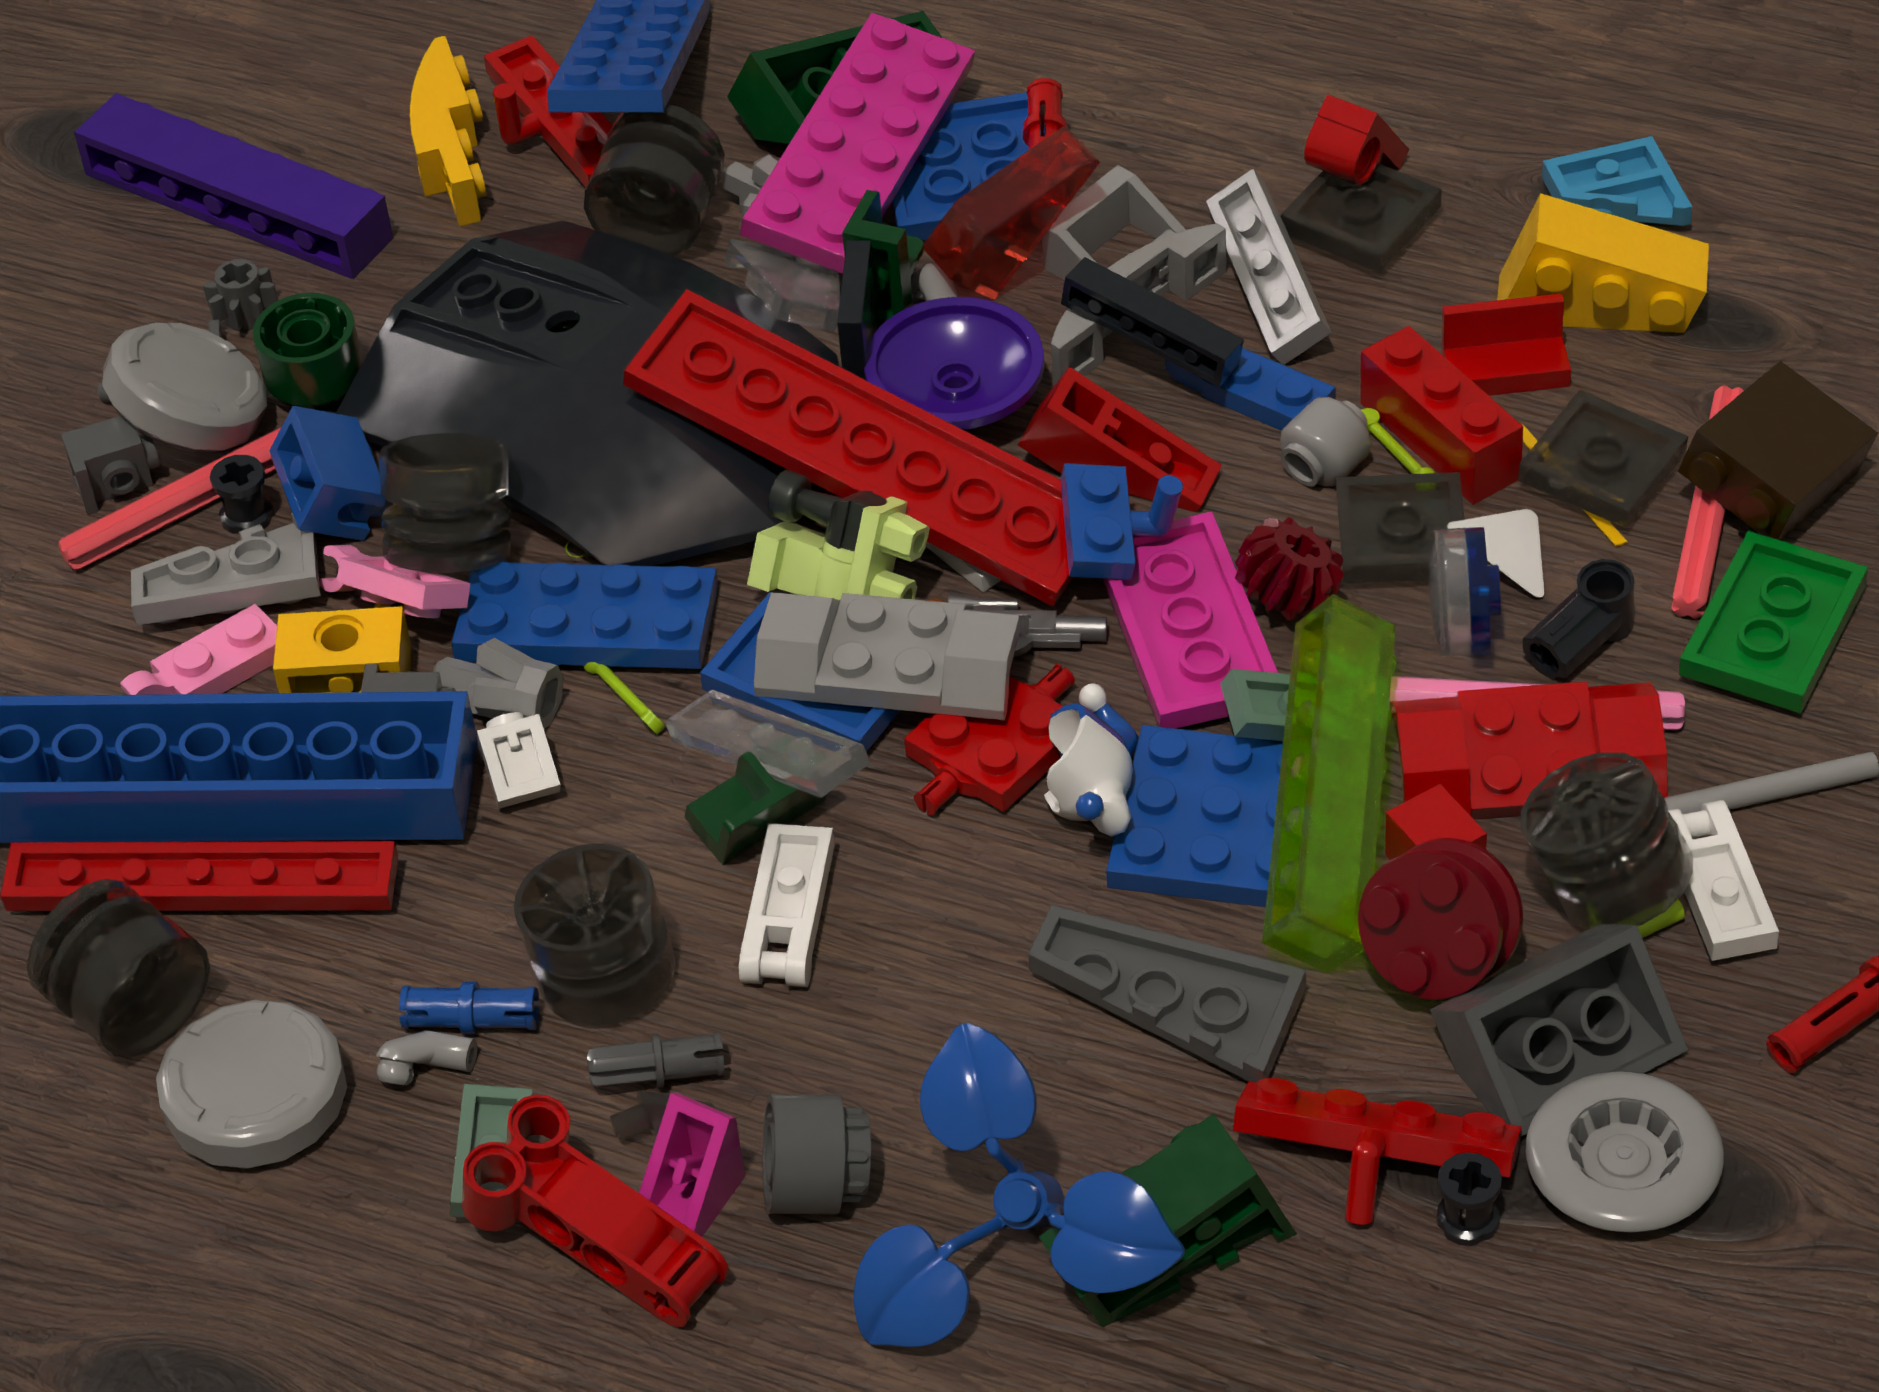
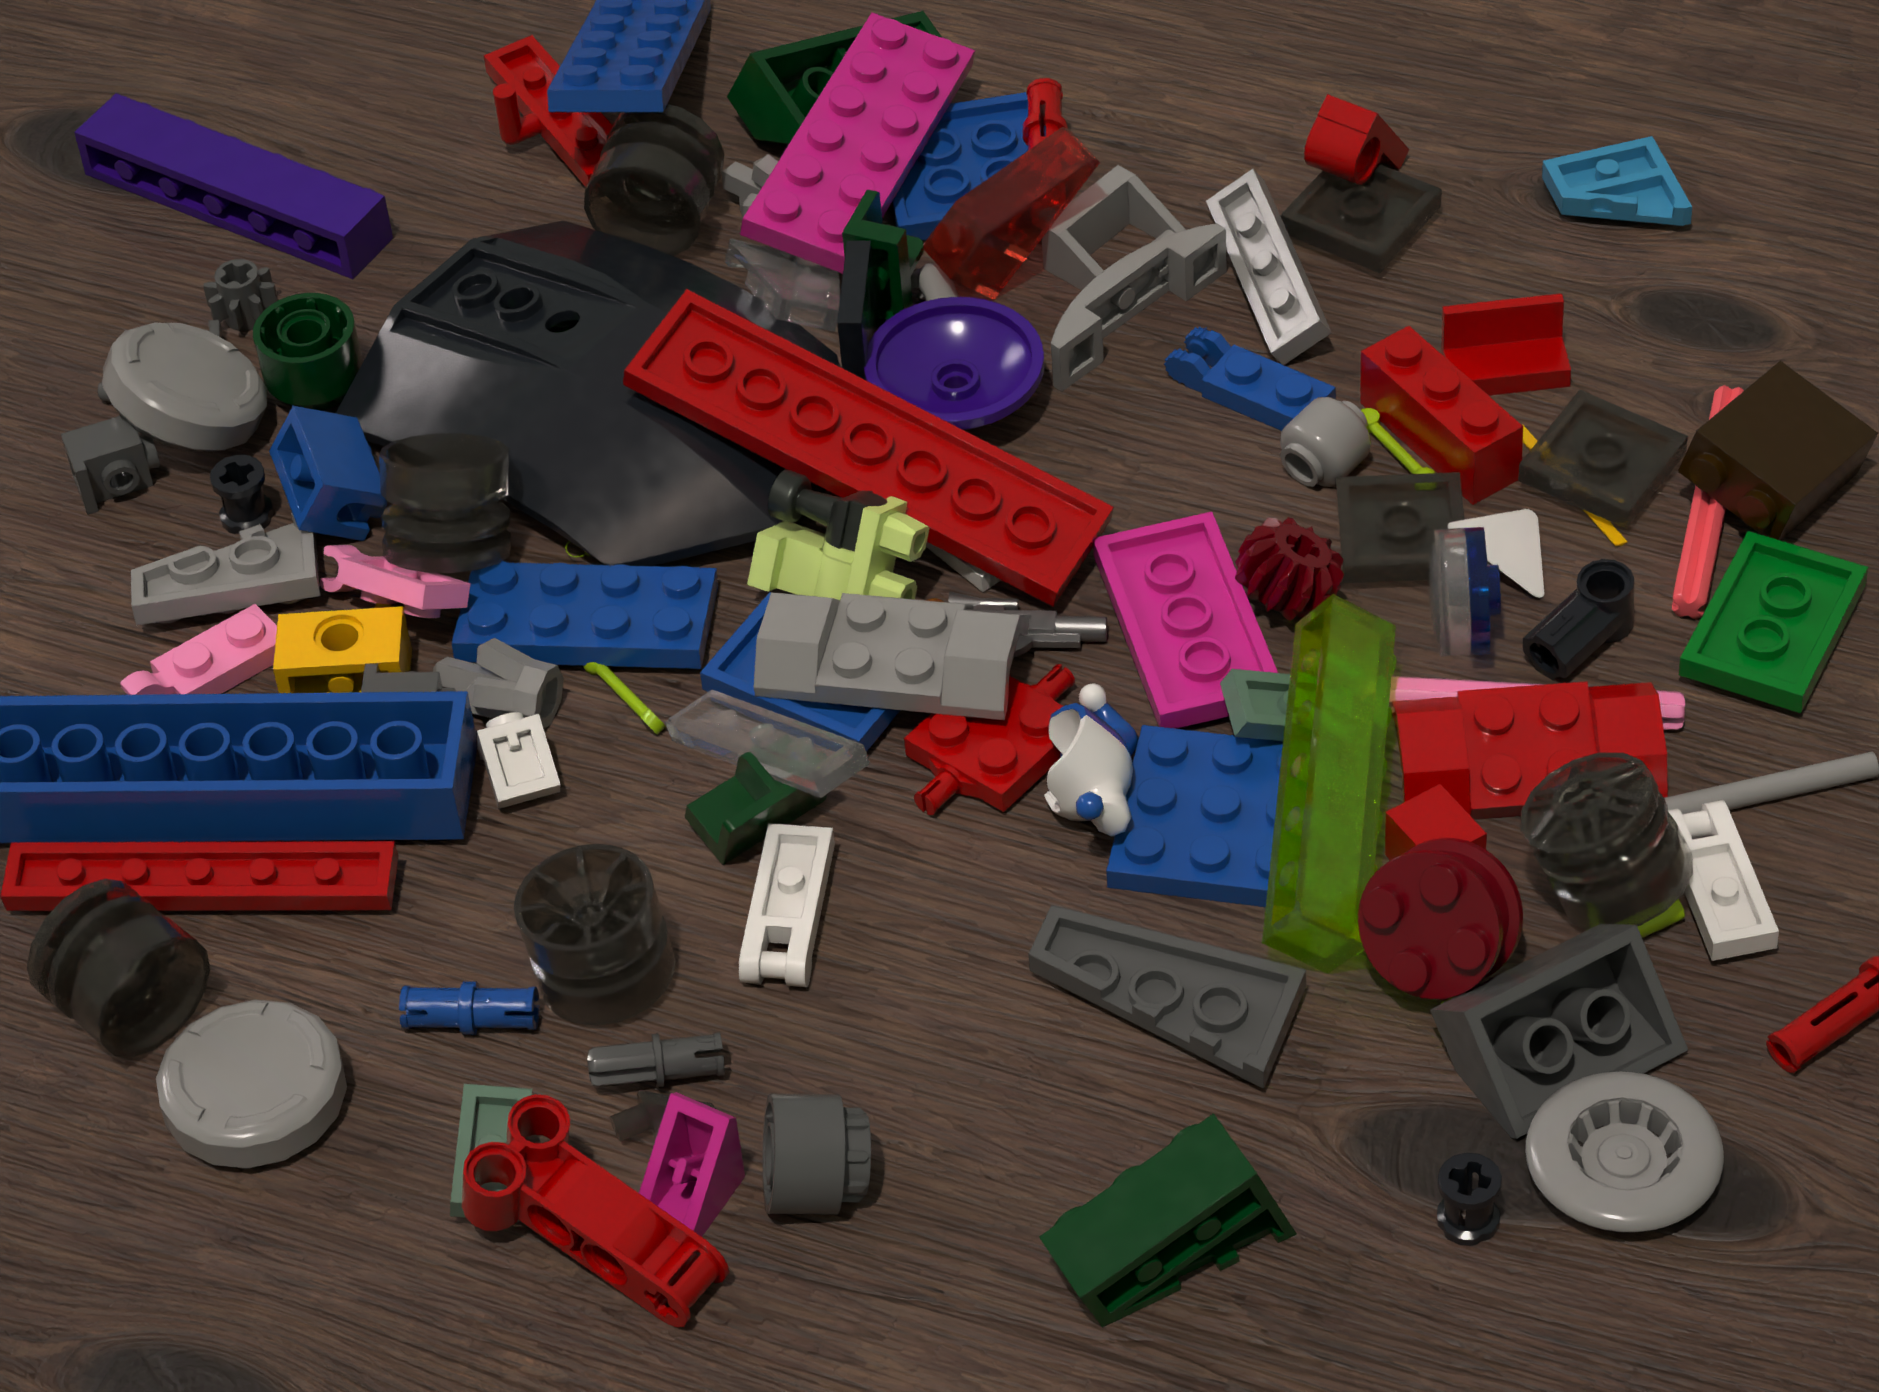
coral axle [58,426,282,571] -> none
light grey arm [376,1031,477,1086] -> none
yellow slope [410,36,487,227] -> none
blue plant [854,1023,1185,1347] -> none
red slope [1018,367,1222,512] -> none
blue plate [1060,463,1183,580] -> none
black piece [1061,257,1244,387] -> none
red plate [1233,1078,1522,1225] -> none
yellow wedge [1497,193,1709,333] -> none

